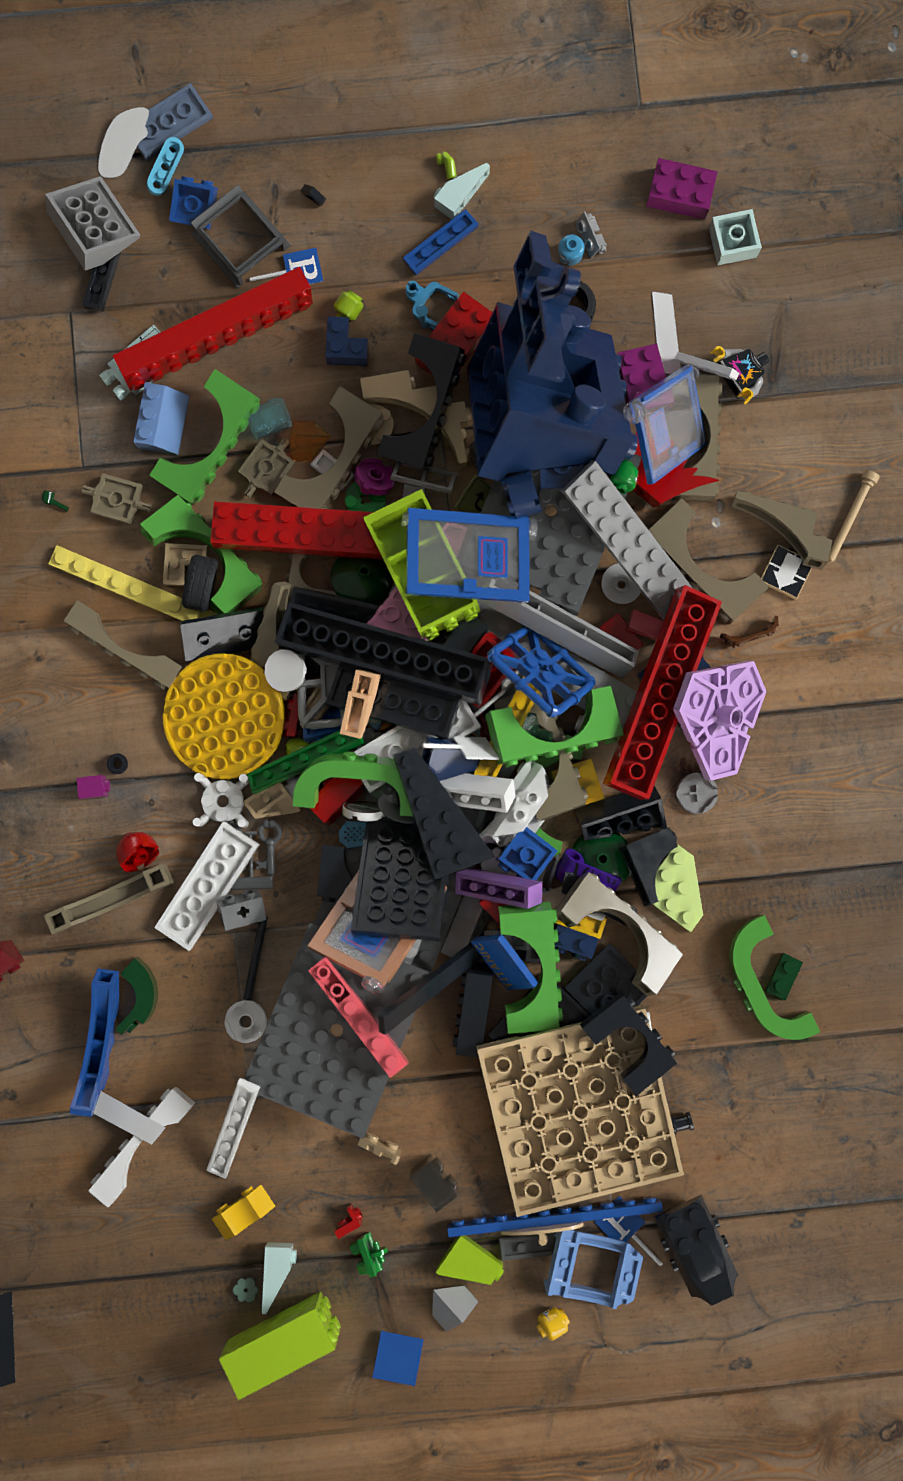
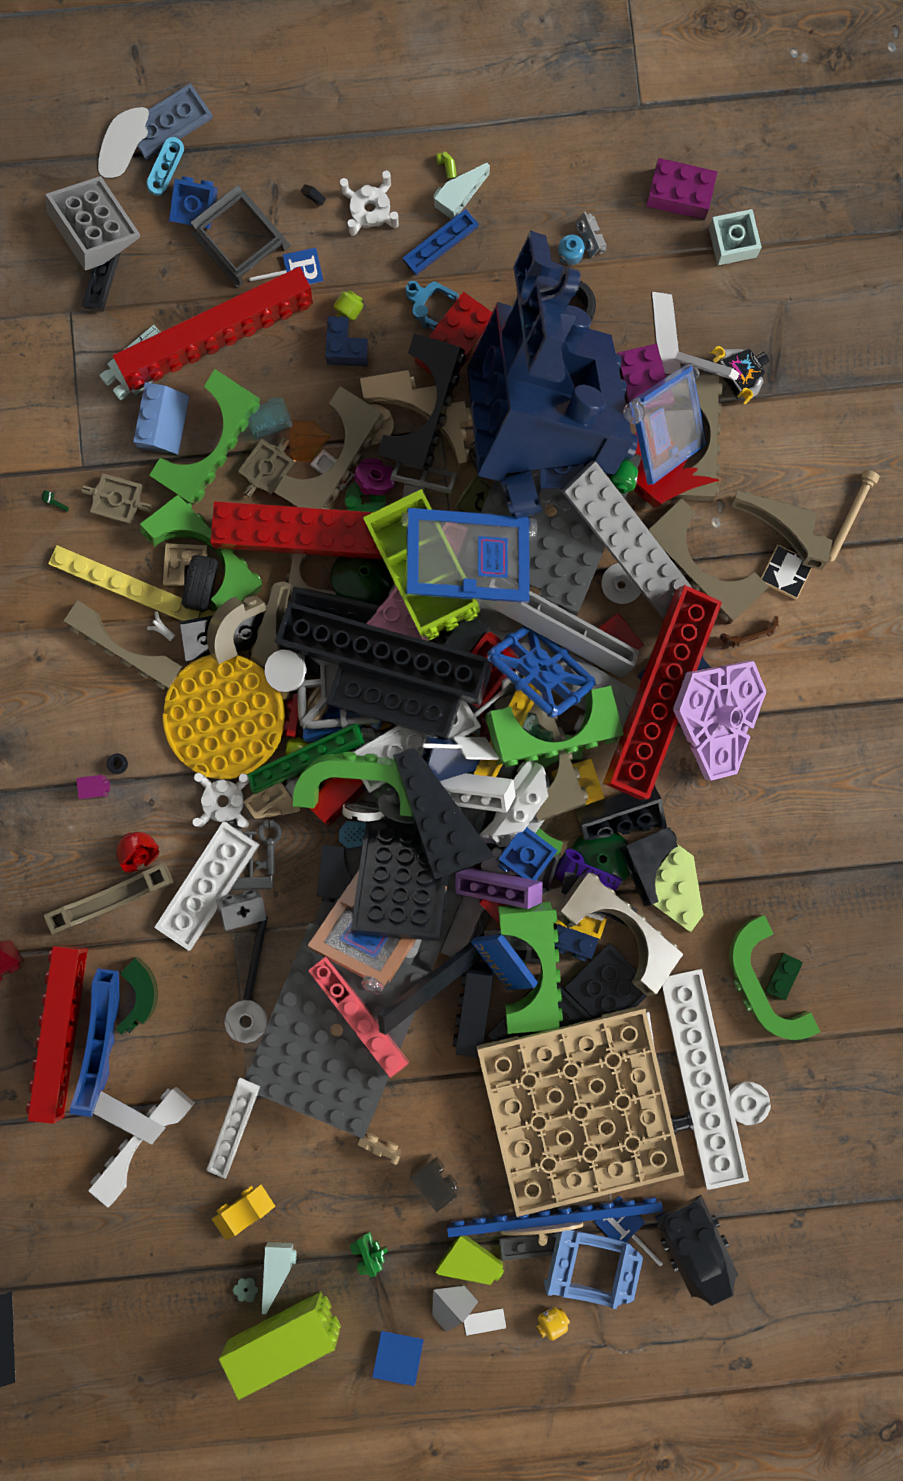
red bracket [334,1203,363,1239] -> none
light nougat slope [340,670,381,739] -> none
black arch [580,992,677,1096] -> none
coral tile [627,609,663,641] -> none
light grey tile [676,773,718,814] -> none
none -> red brick [26,945,88,1124]
none -> white bar [147,611,176,641]
none -> dark tan arch [207,596,266,664]
none -> white plate [340,171,399,236]
none -> white sticker [464,1309,506,1336]
none -> white plate [662,969,749,1190]
none -> white tile [730,1082,771,1125]

